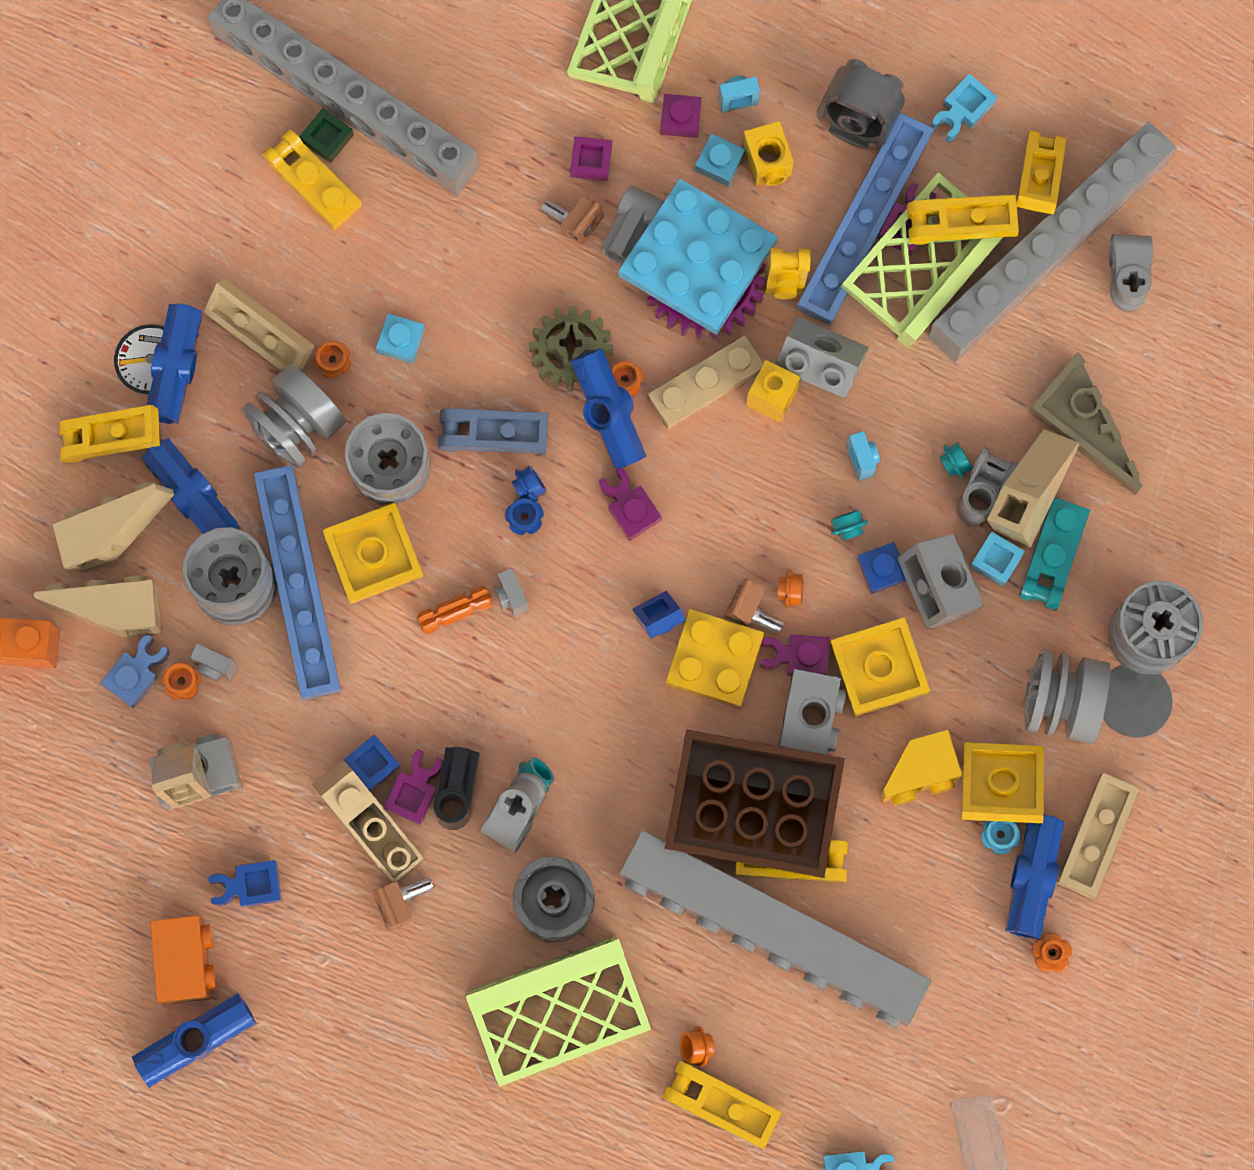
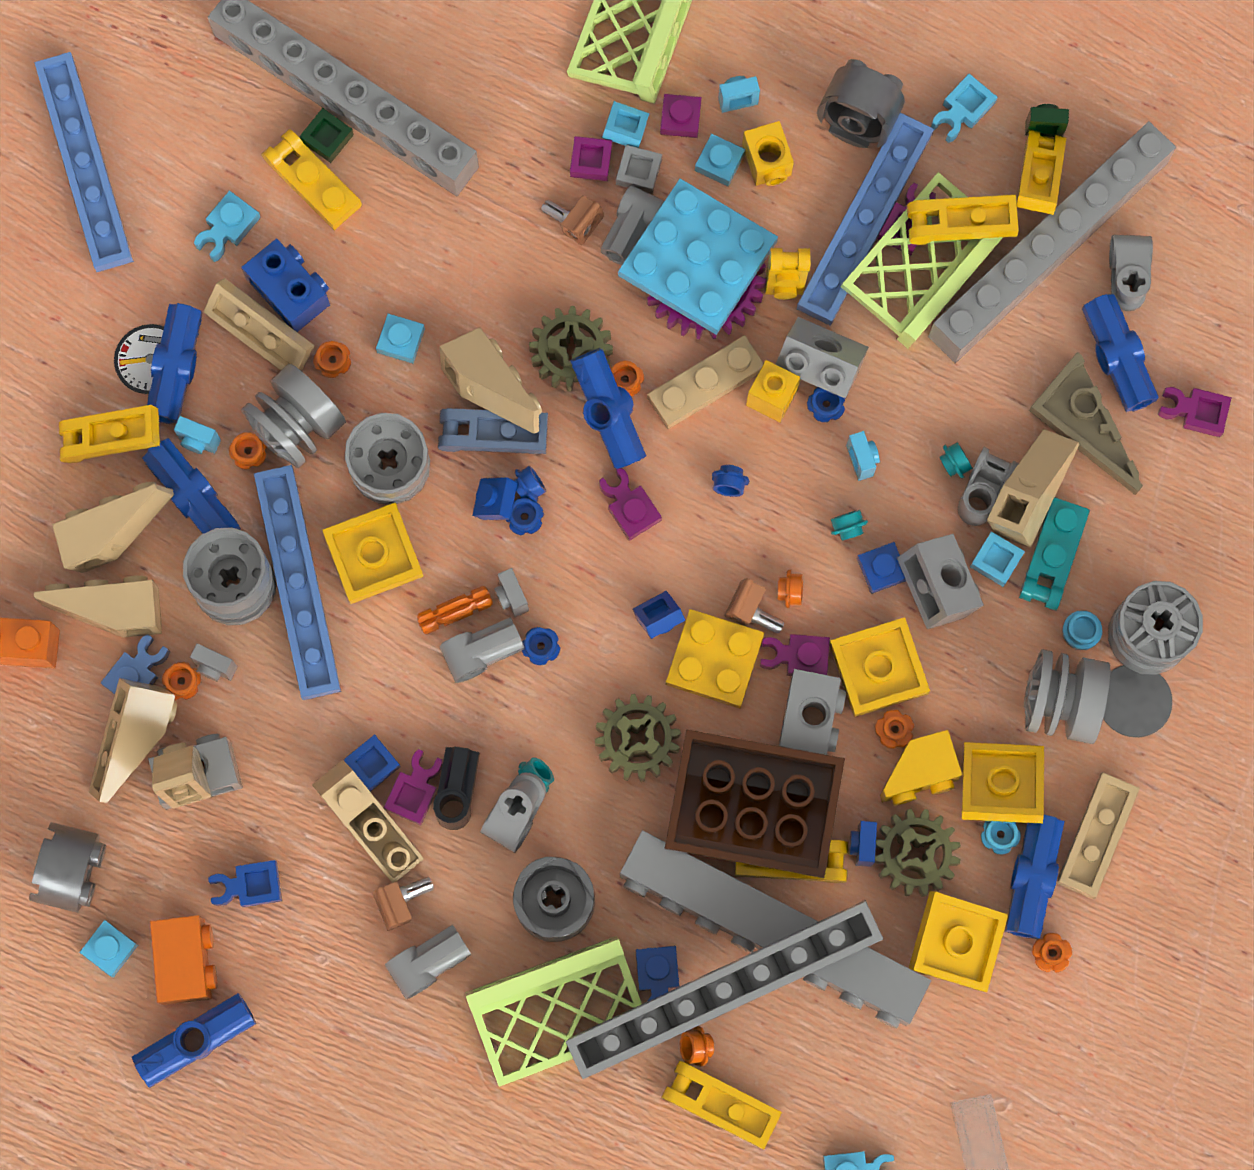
none -> flat silver brick [29,822,106,913]
none -> medium blue plate [34,52,134,272]
none -> medium azure plate [79,920,139,978]
none -> tan slope [89,678,177,803]
none -> medium azure plate [174,416,221,454]
none -> medium azure plate [194,190,261,262]
none -> orange plate [229,432,267,470]
none -> blue brick [241,238,330,332]
none -> light grey piece [385,925,471,999]
none -> light grey piece [439,617,524,683]
none -> tan slope [440,327,542,434]
none -> blue plate [472,477,518,520]
none -> blue plate [522,627,560,665]
none -> light grey brick [565,900,883,1079]
none -> olive gear [595,694,681,782]
none -> medium azure plate [602,101,650,148]
none -> light grey plate [616,145,662,194]
none -> blue plate [636,946,680,1002]
none -> blue plate [712,465,750,497]
none -> blue plate [807,387,845,422]
none -> blue plate [849,821,877,867]
none -> orange plate [875,710,914,749]
none -> olive gear [875,809,961,897]
none -> yellow plate [909,891,1008,993]
none -> dark green plate [1025,104,1069,137]
none -> medium azure plate [1062,611,1102,650]
none -> blue piece [1082,294,1159,412]
none -> magenta plate [1158,387,1232,437]

